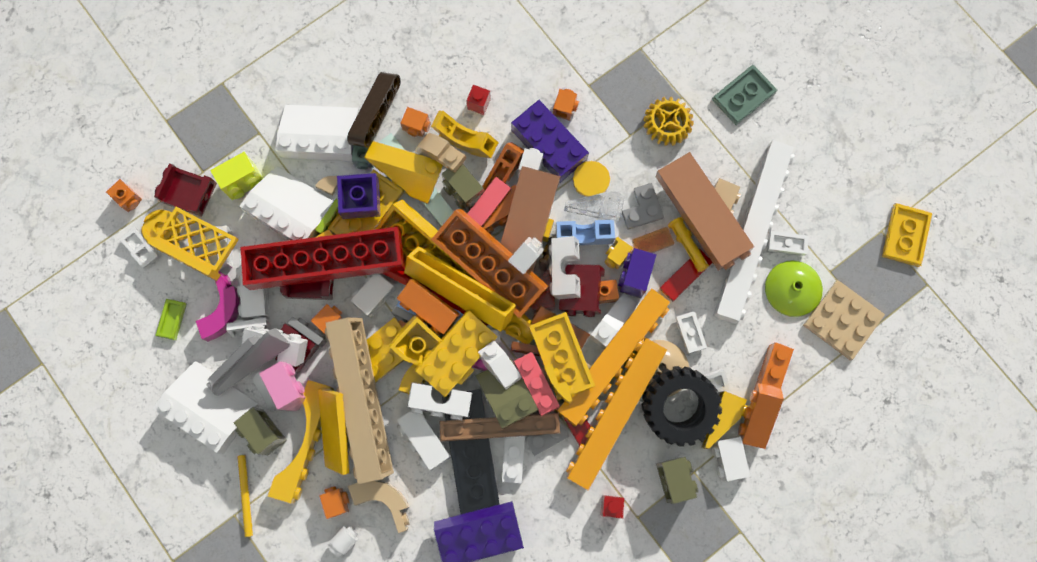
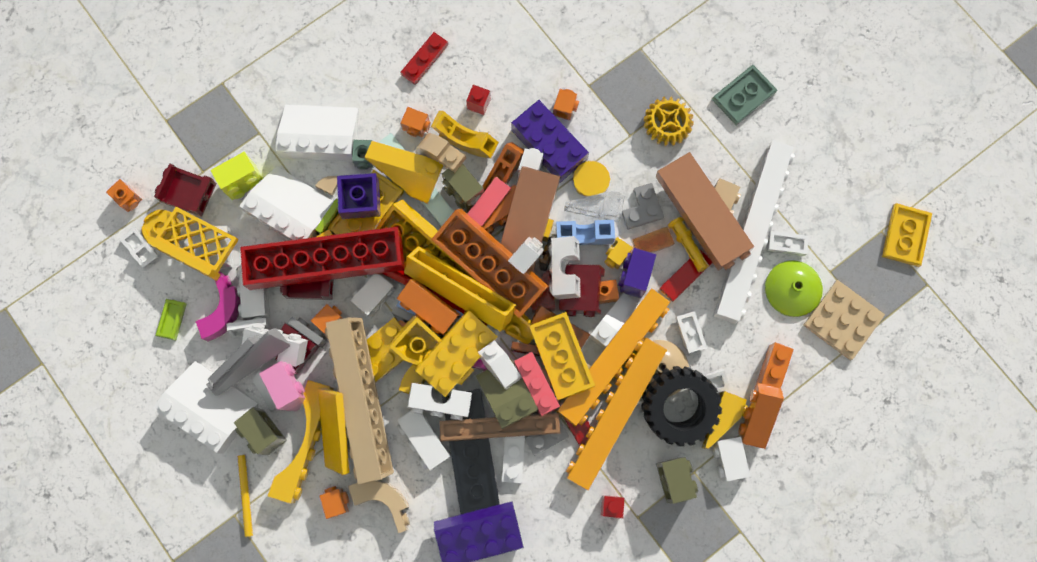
white brick [328,526,358,557] -> none
dark brown beam [347,72,401,148] -> none
yellow slope [544,364,575,404] -> none
none -> red plate [400,32,449,85]

